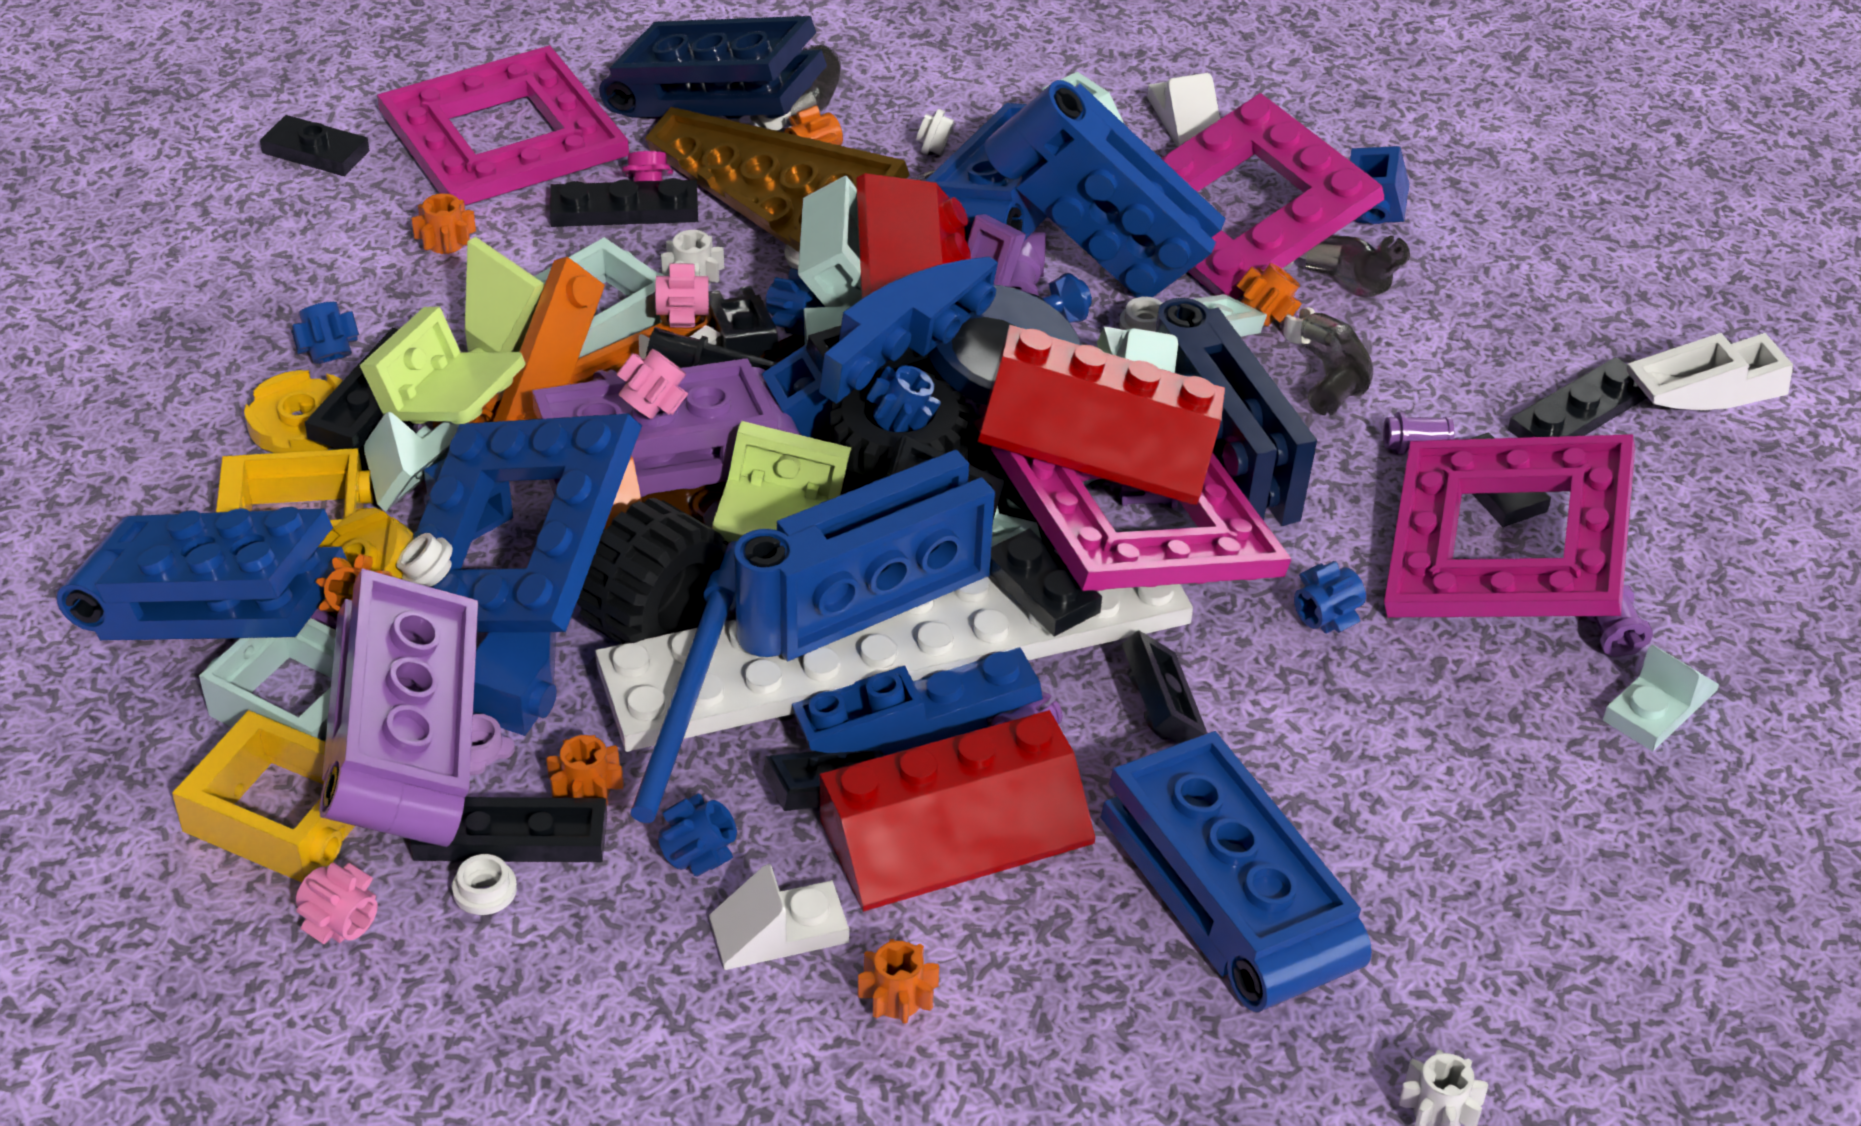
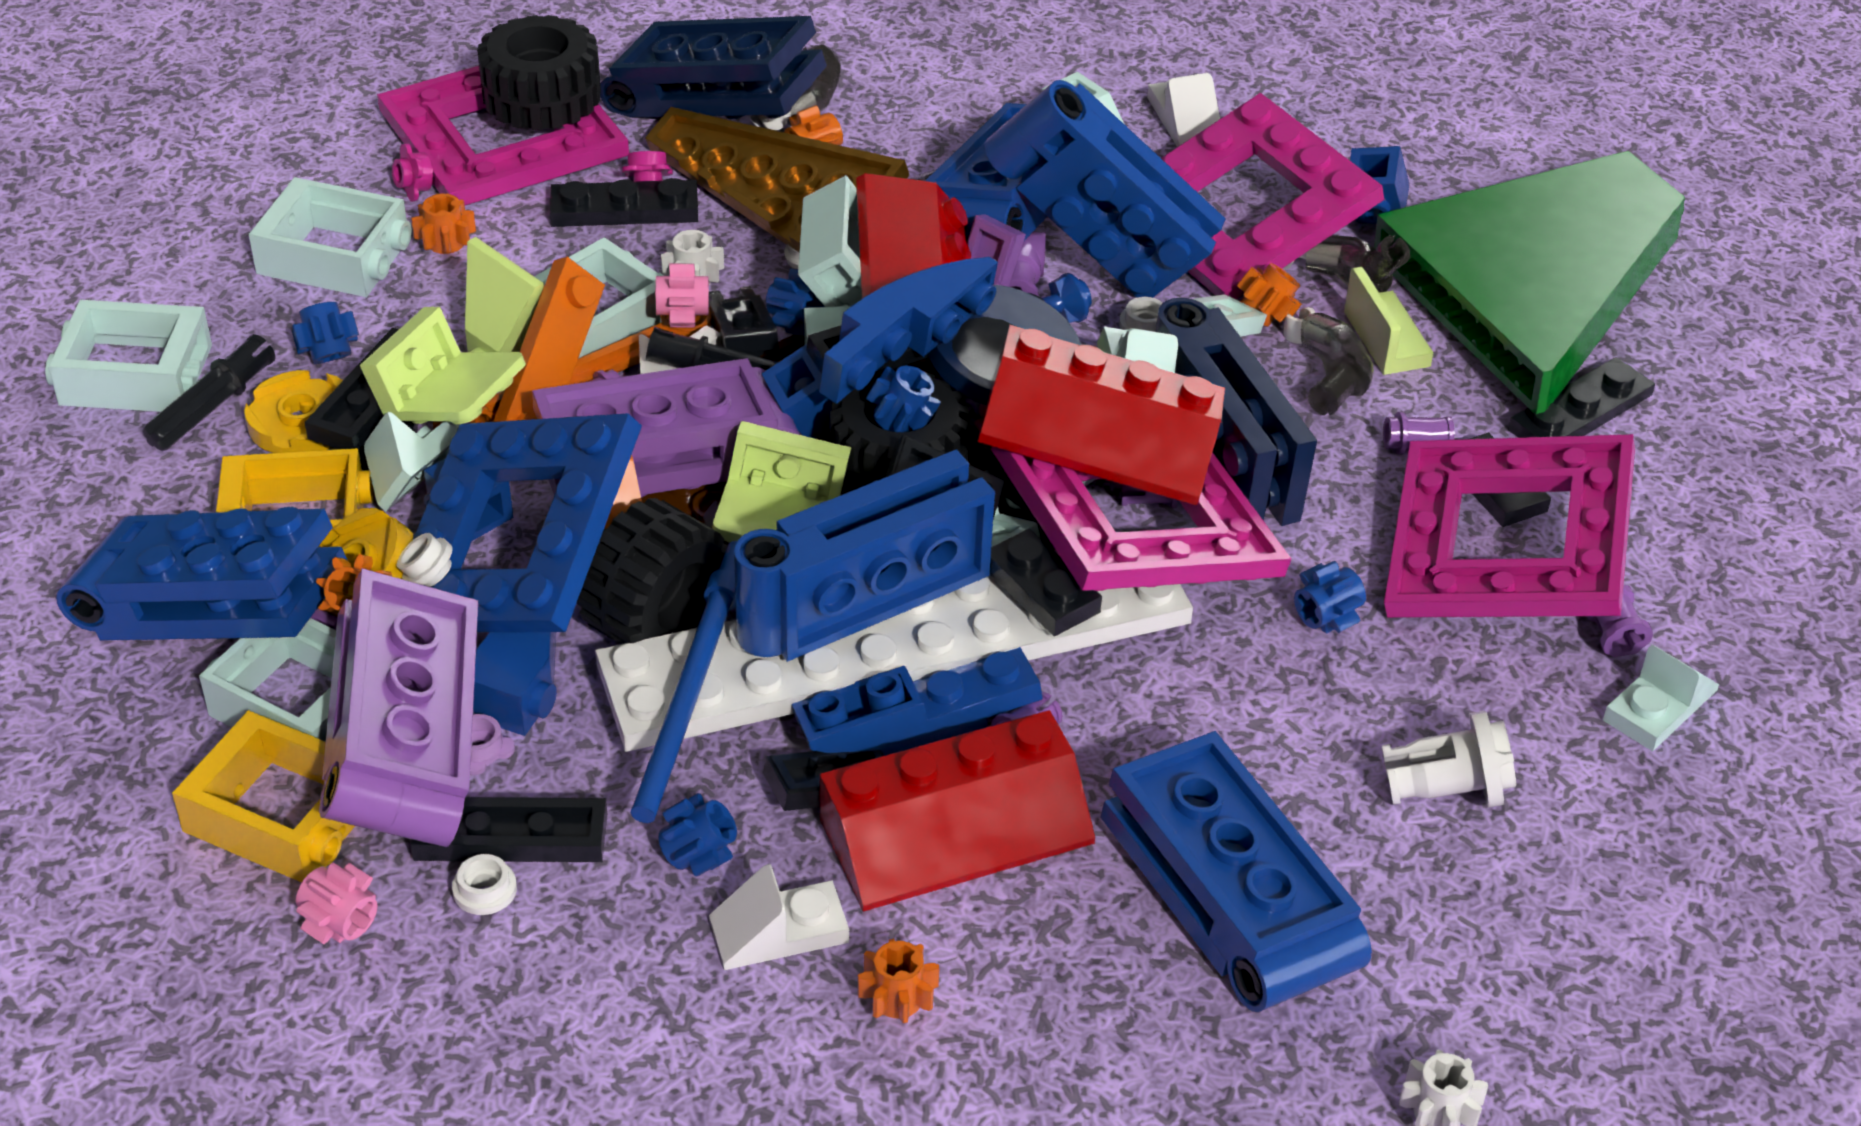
black plate [260,115,370,177] -> none
orange gear [546,735,624,805] -> none
bright pink gear [616,349,688,419] -> none
white plate [916,109,955,155] -> none
black plate [1122,630,1208,744] -> none
white slope [1627,333,1793,410] -> none
none -> light aqua window [45,300,212,412]
none -> black axle [143,334,276,451]
none -> light aqua window [249,177,412,297]
none -> dark pink plate [392,144,433,202]
none -> black tyre [477,15,601,130]
none -> yellowish green panel [1344,267,1433,375]
none -> green slope [1373,151,1685,414]
none -> white piece [1382,711,1516,808]

